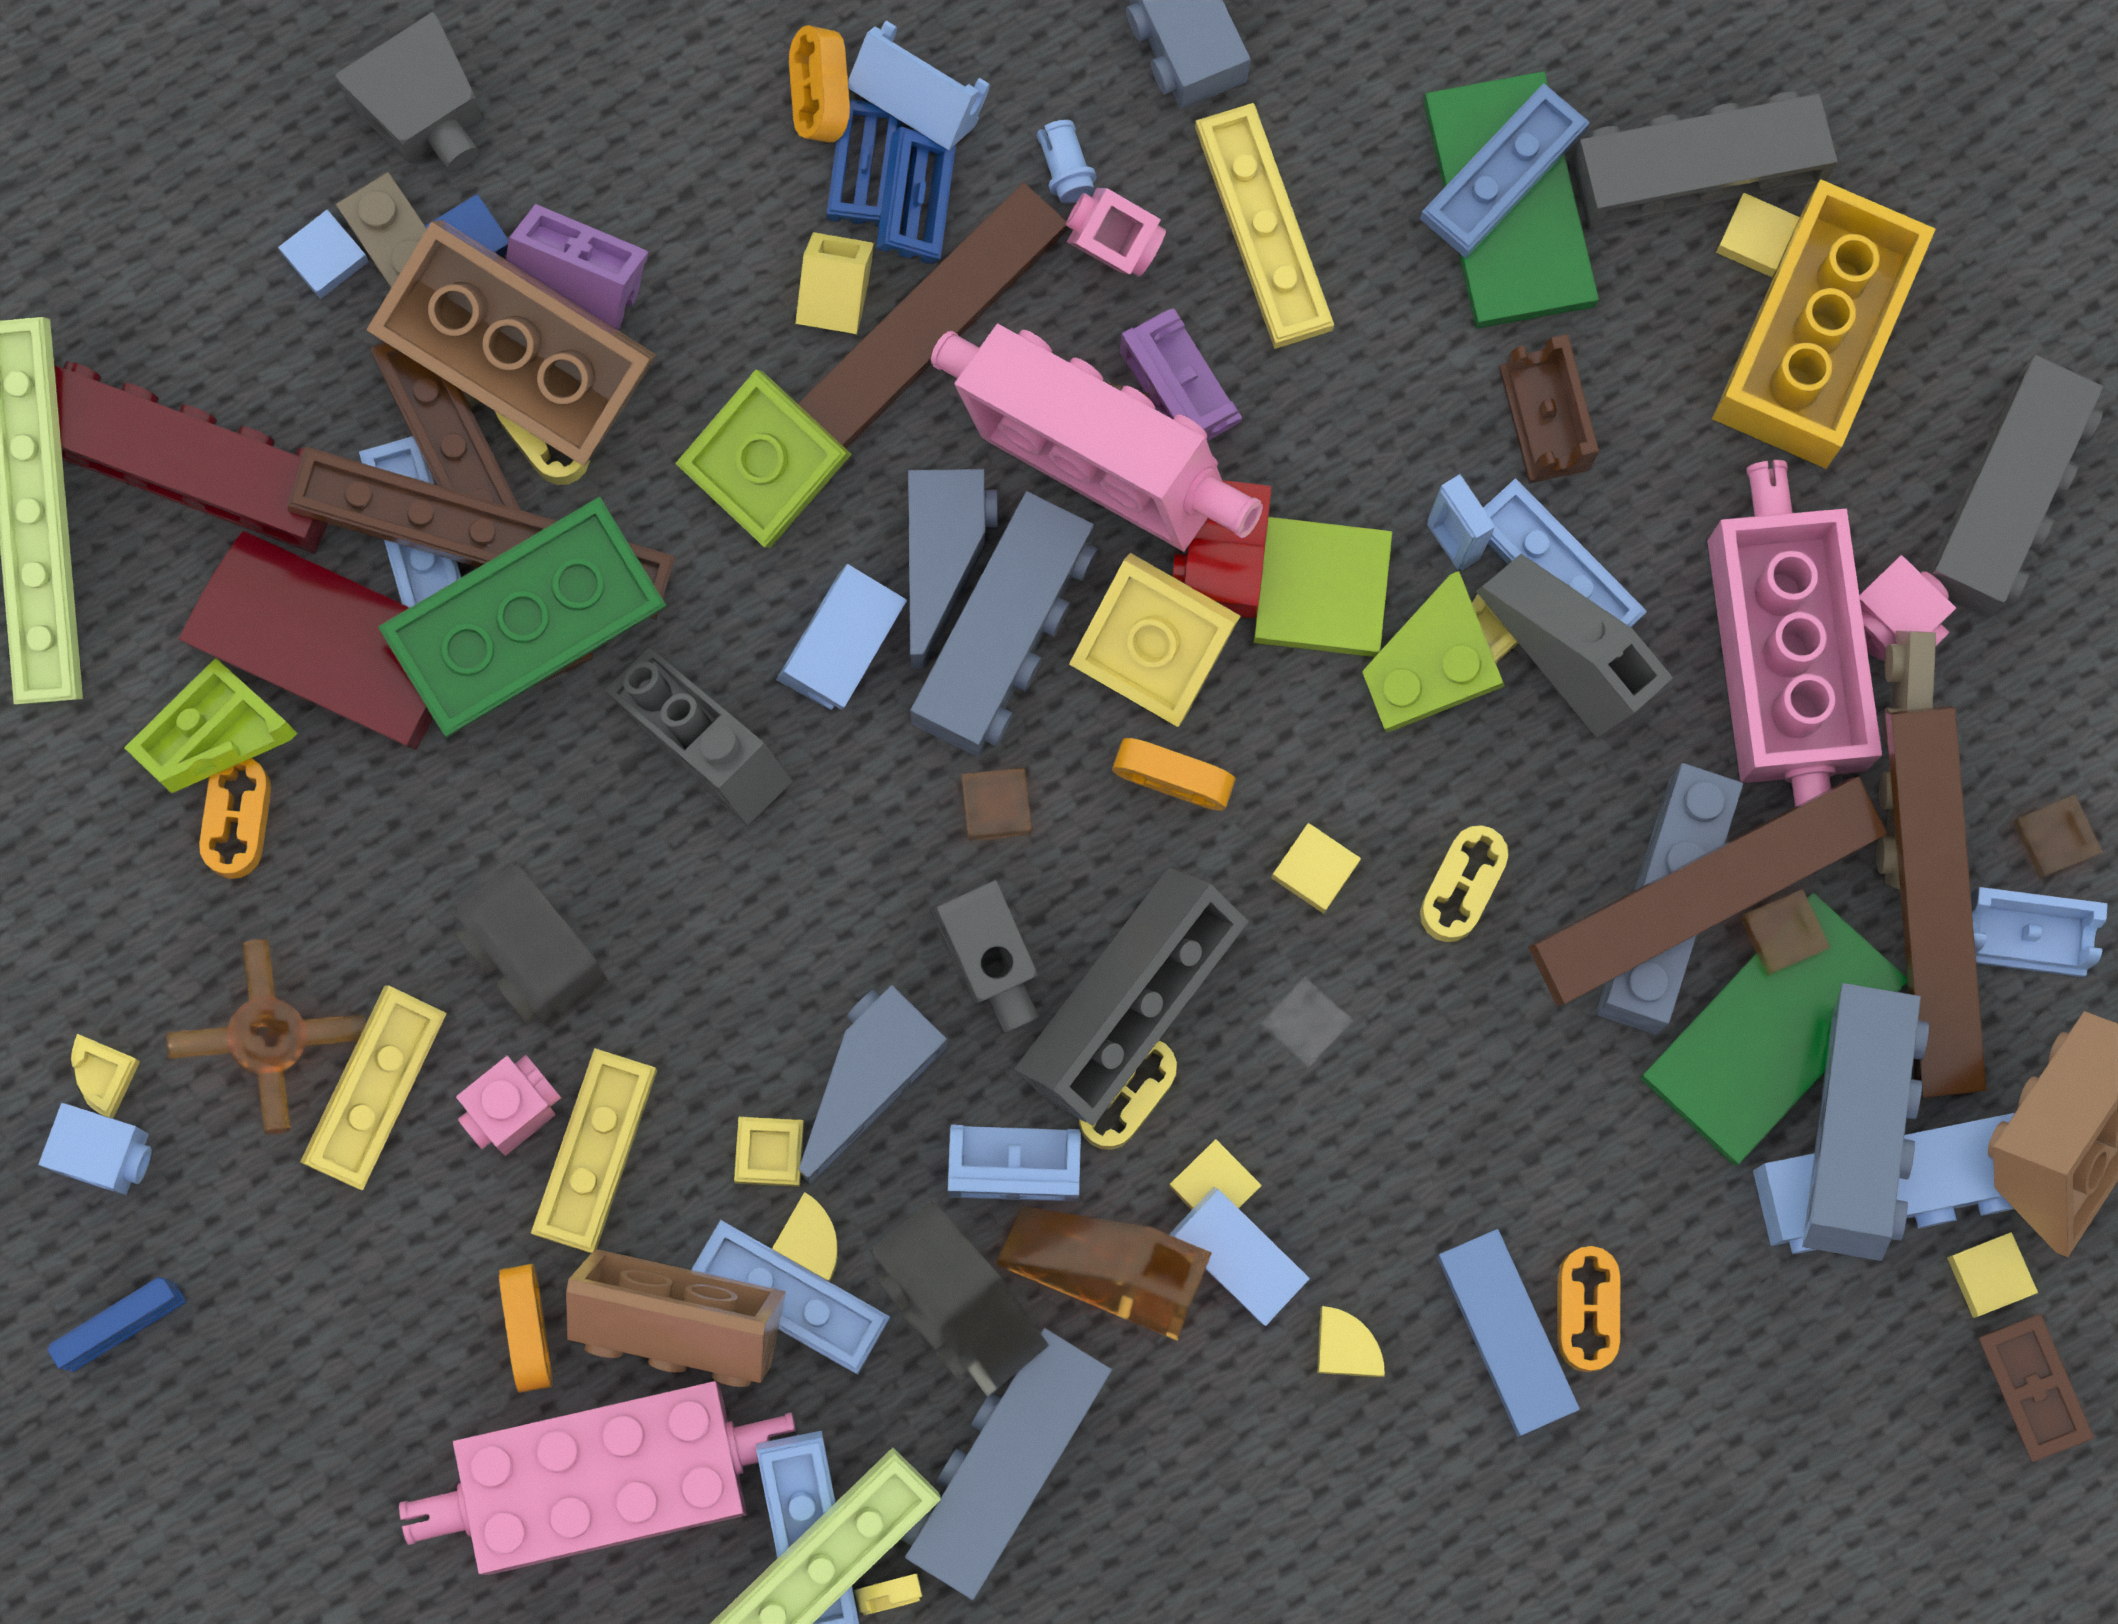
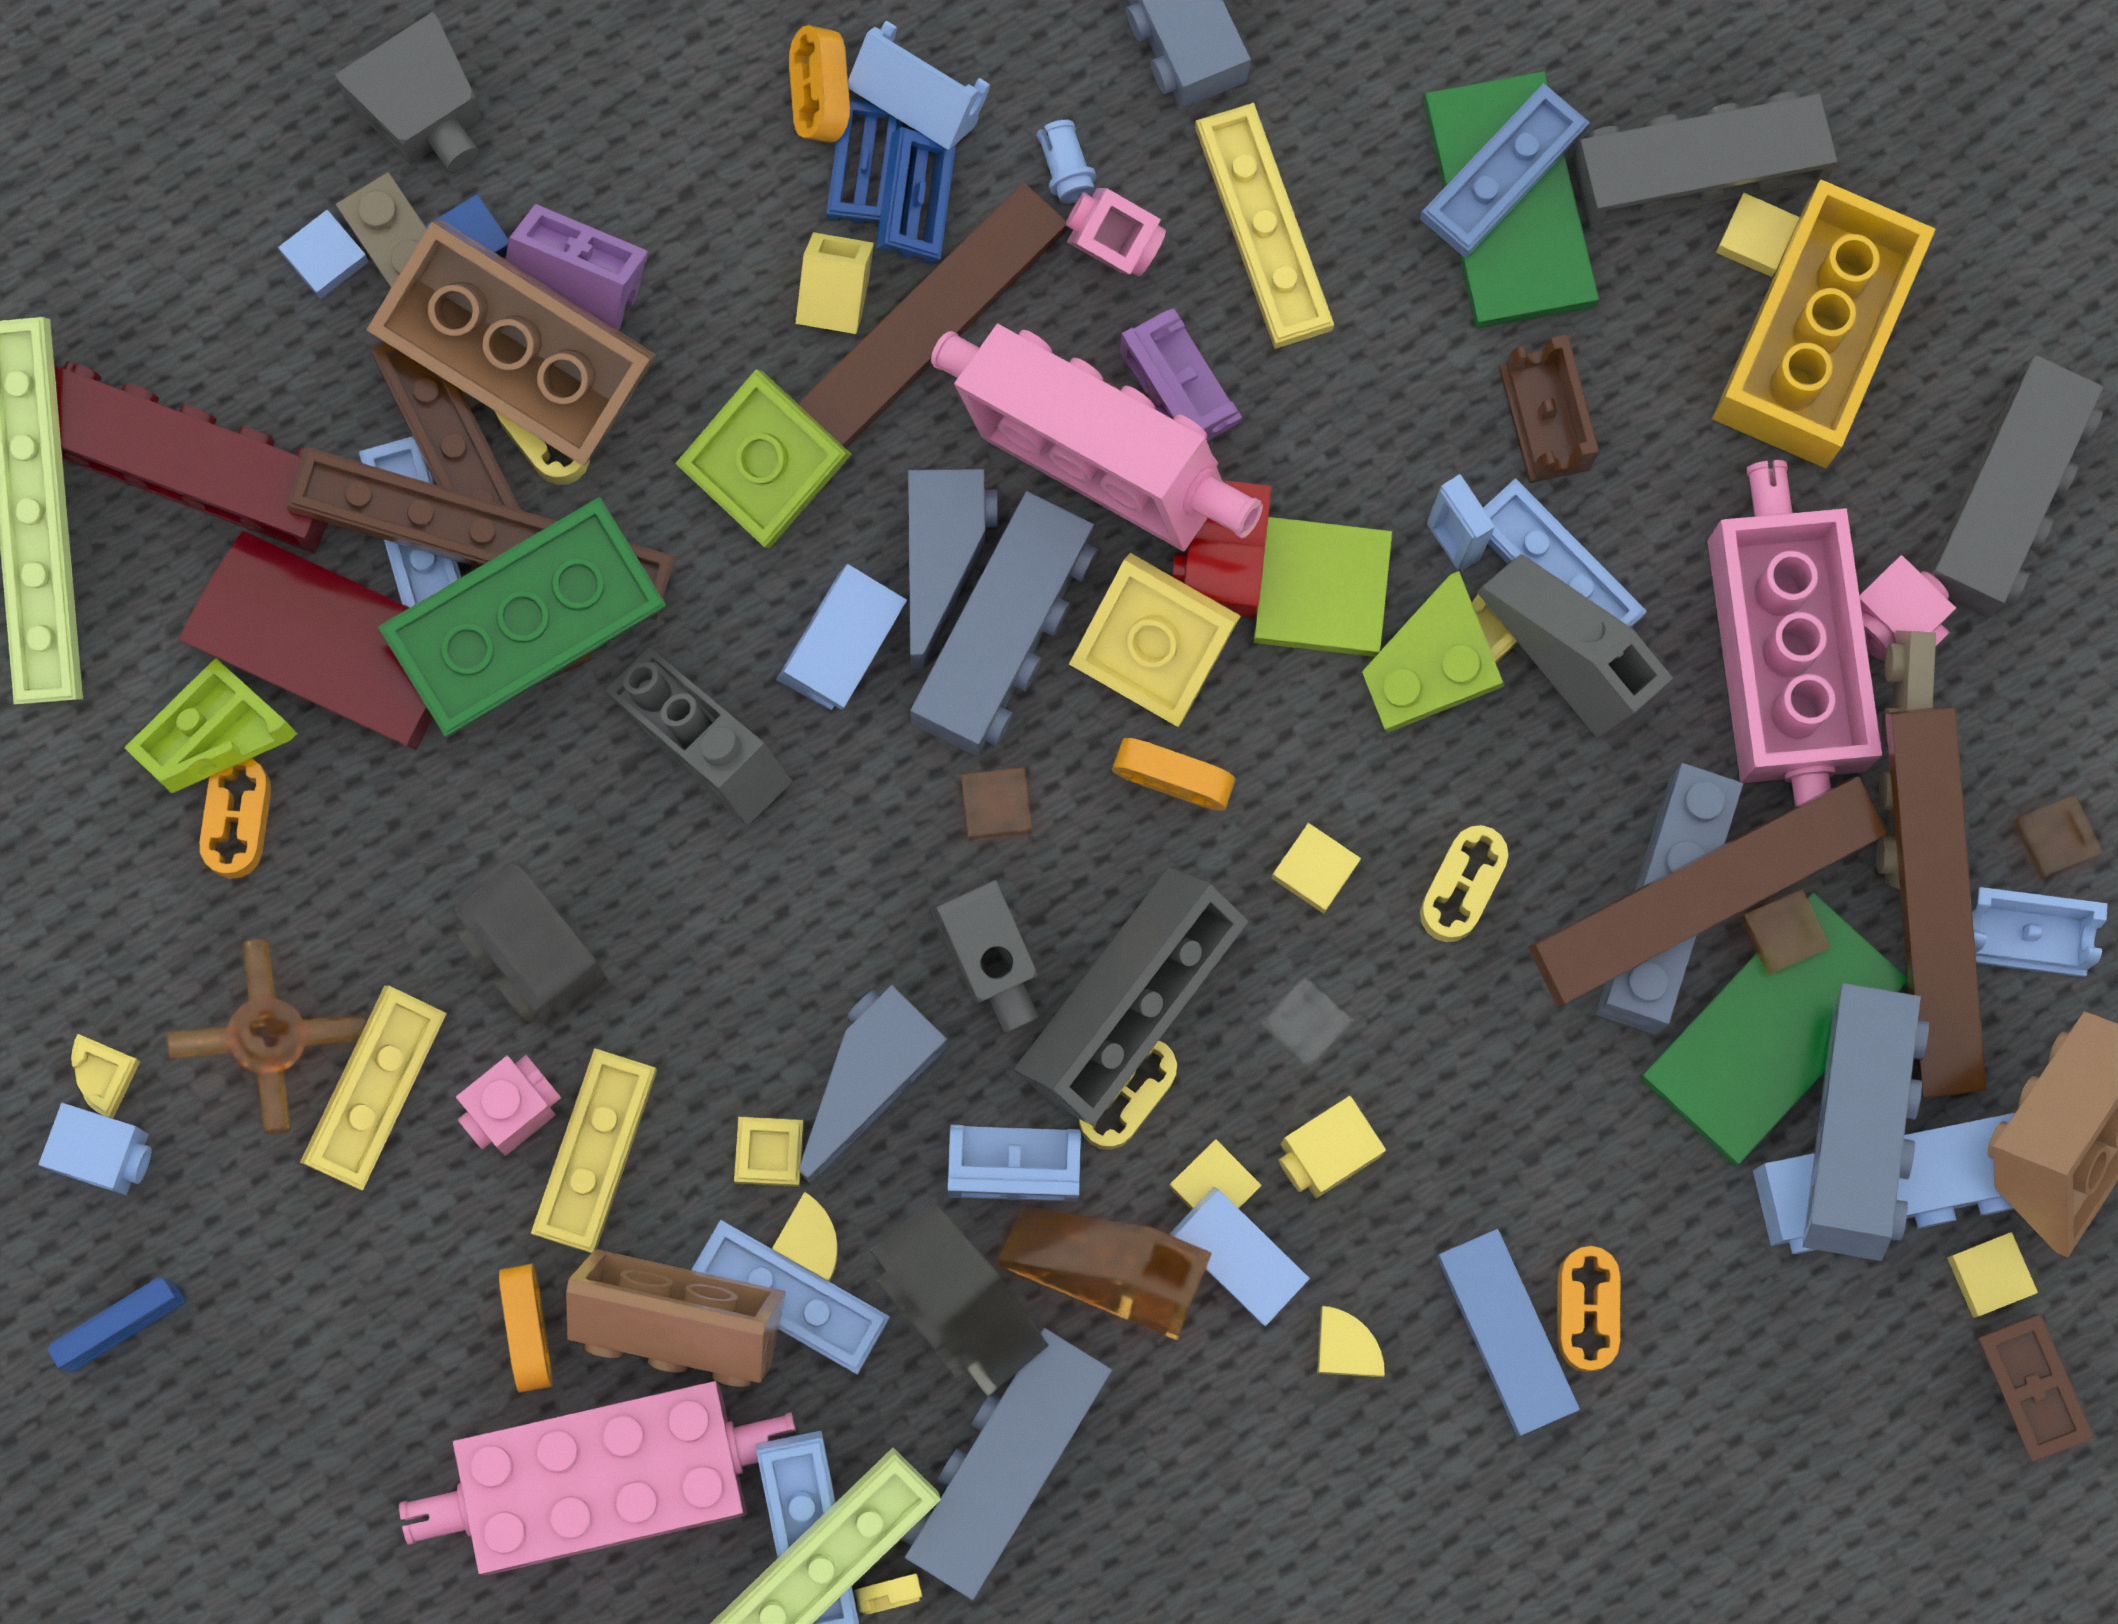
none -> light yellow brick [1279,1096,1386,1199]

